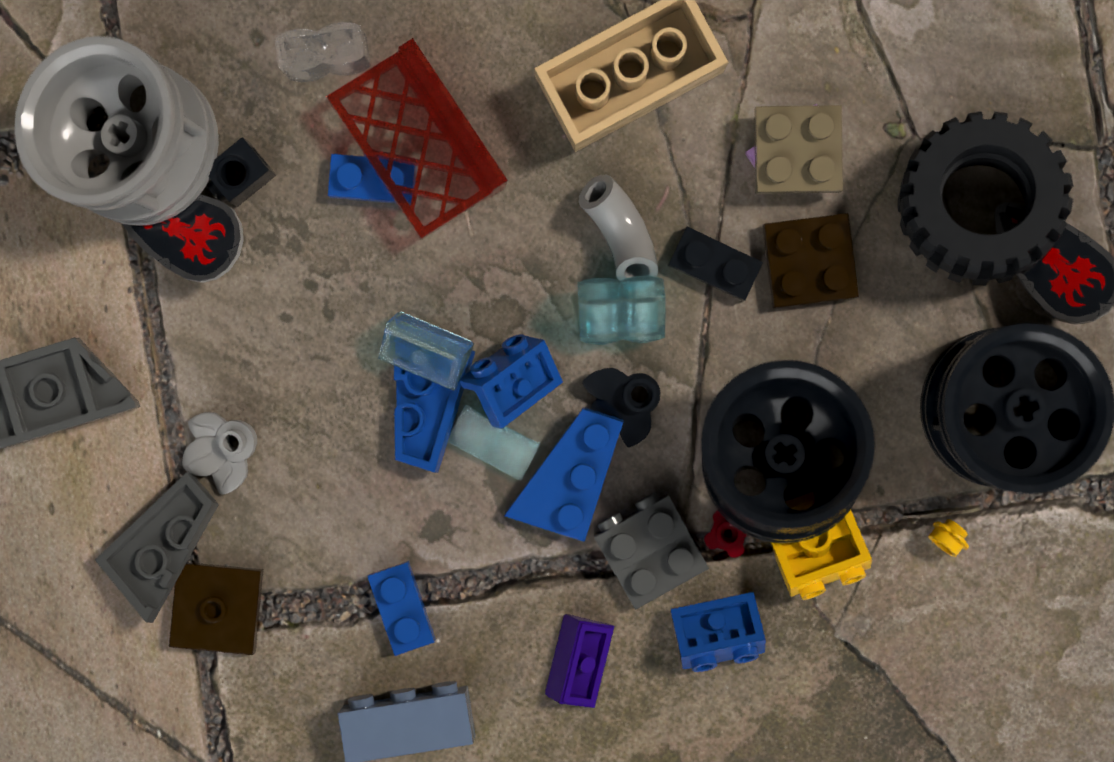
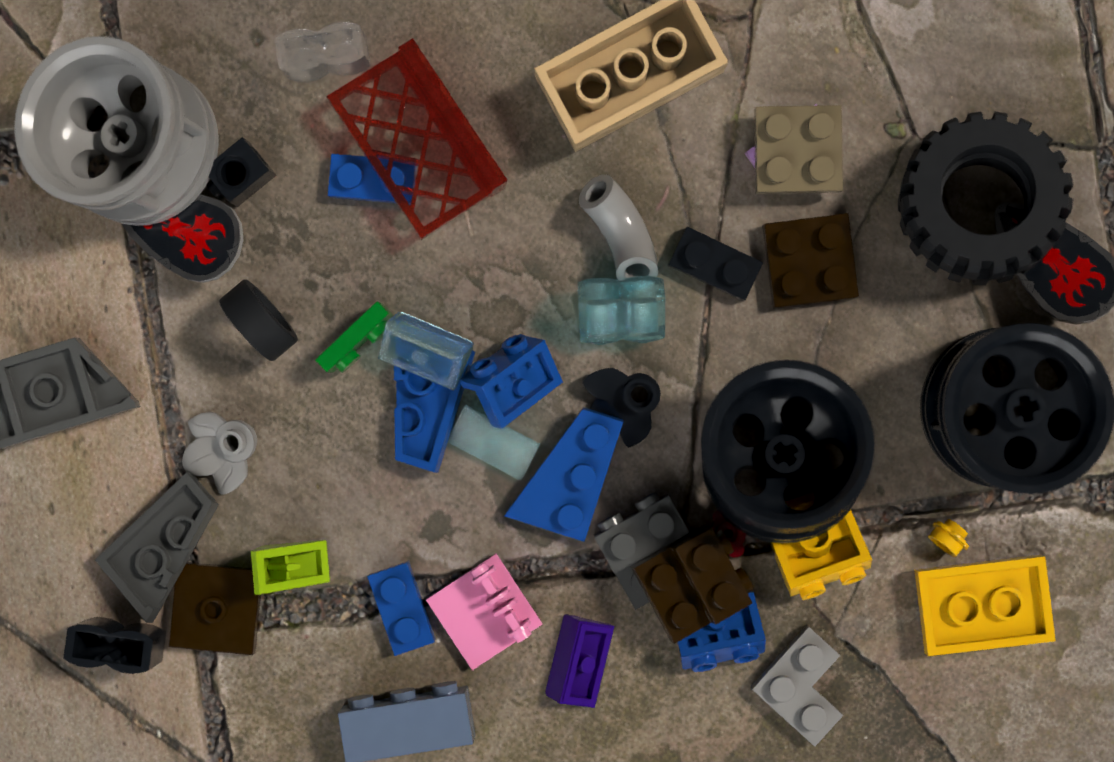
none -> black brick [63,617,166,674]
none -> black tyre [219,279,298,361]
none -> lime slope [251,540,330,595]
none -> green plate [315,301,394,373]
none -> bright pink hinge [426,553,543,670]
none -> dark brown plate [631,525,754,644]
none -> light grey plate [750,624,843,747]
none -> yellow plate [914,555,1056,656]

